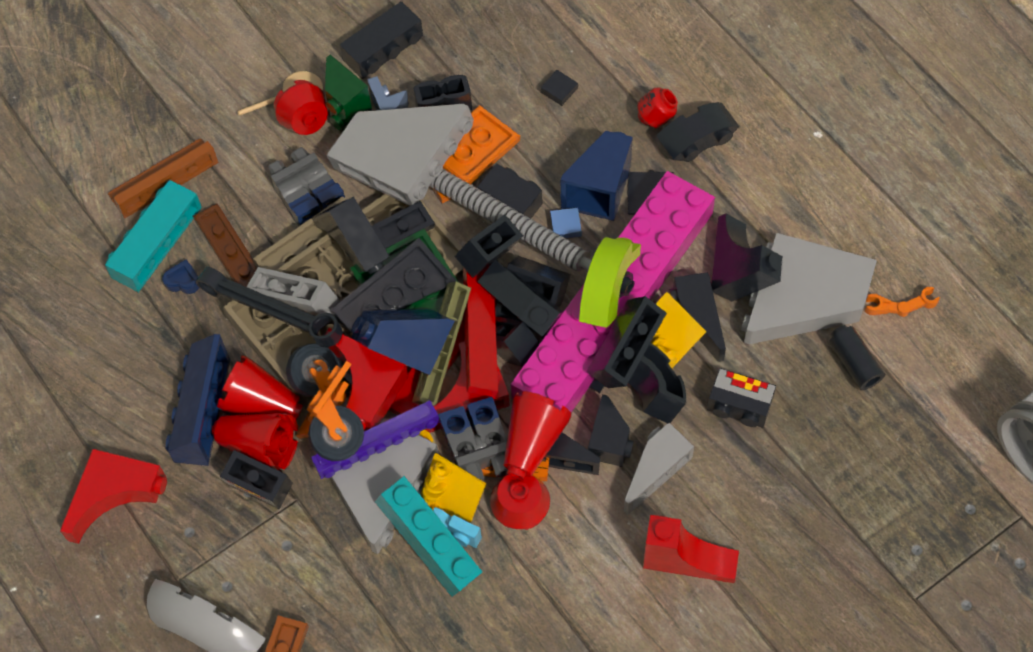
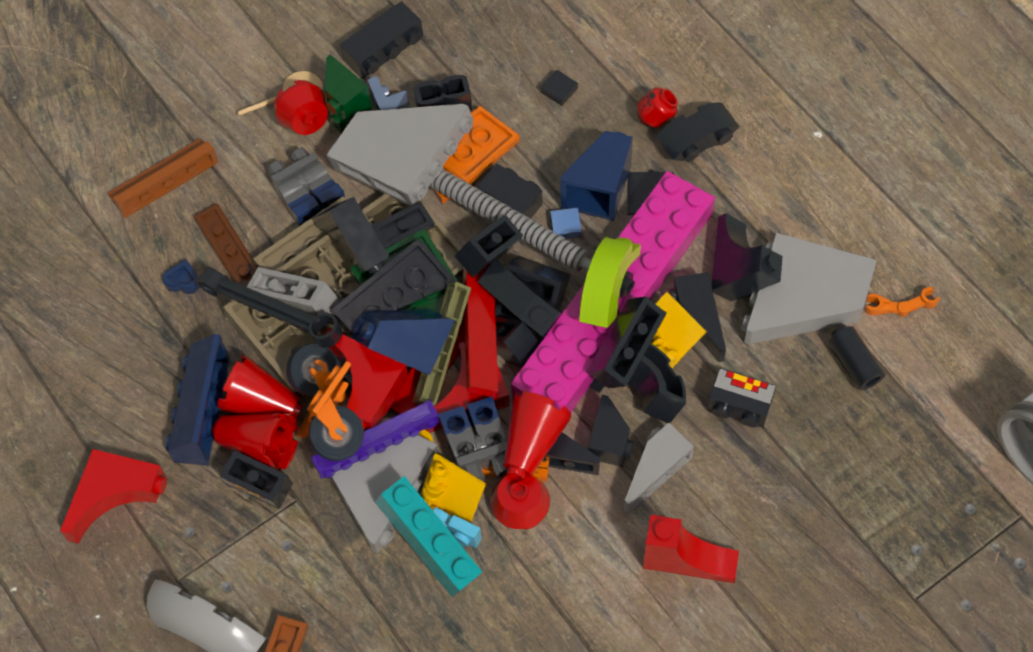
teal brick [105,180,202,293] -> none

